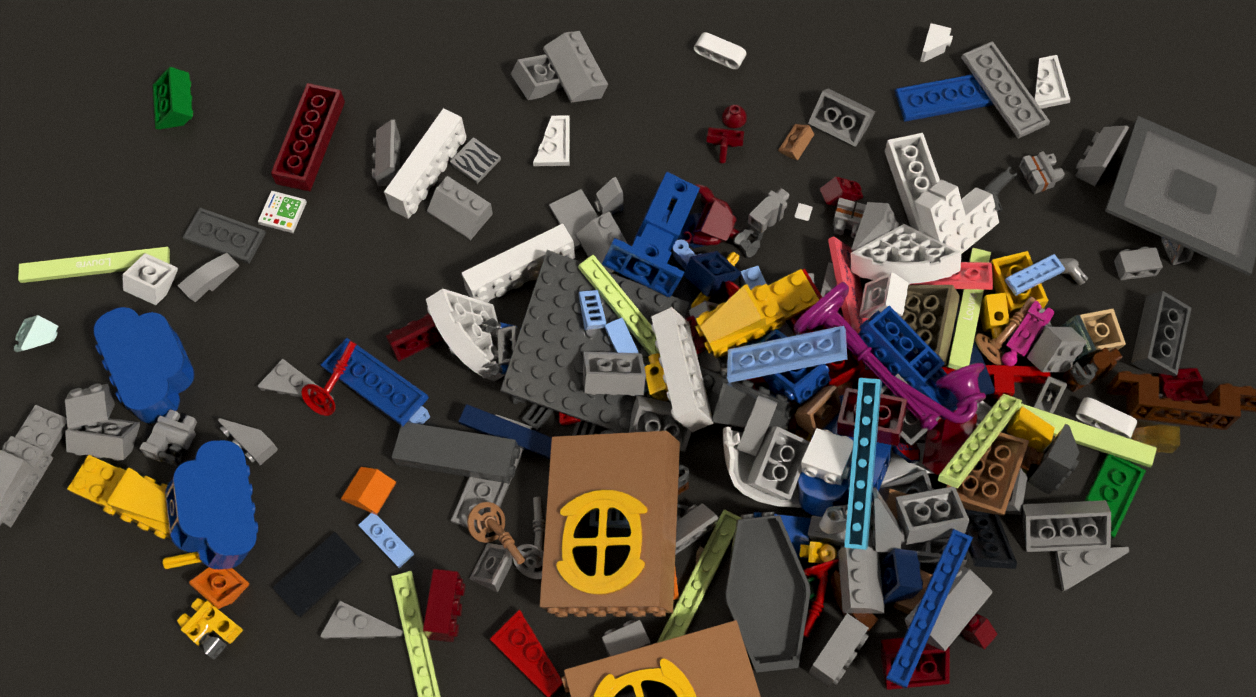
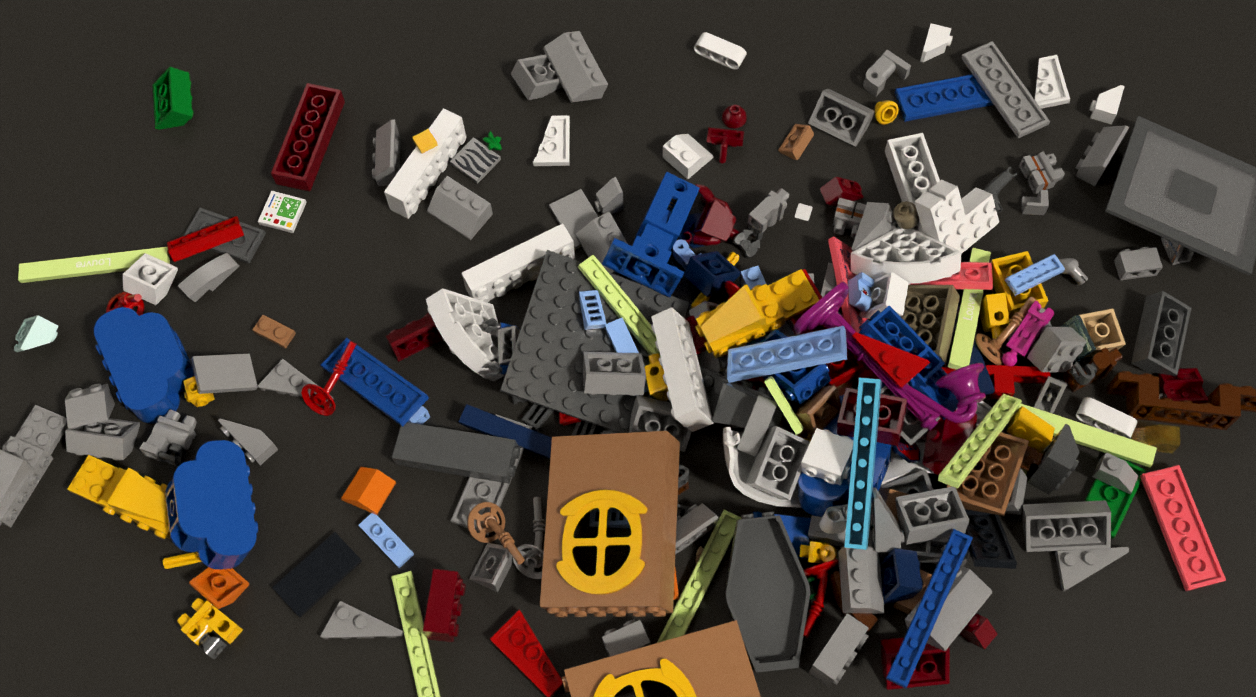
none -> red dish [106,292,144,316]
none -> red slope [167,216,244,262]
none -> yellow brick [183,376,215,407]
none -> light grey tile [191,354,258,394]
none -> medium nougat plate [252,315,296,349]
none -> yellow tile [412,129,438,154]
none -> green plant [483,131,502,151]
none -> white slope [663,134,713,179]
none -> yellowish green tile [764,376,803,435]
none -> light blue leg [848,272,874,312]
none -> red wing [852,332,930,389]
none -> light grey piece [863,50,911,97]
none -> yellow brick [875,100,899,125]
none -> dark tan head [893,201,920,229]
none -> light grey panel [1021,190,1049,215]
none -> white slope [1089,85,1124,124]
none -> light grey slope [1092,452,1138,494]
none -> coral tile [1140,465,1226,592]

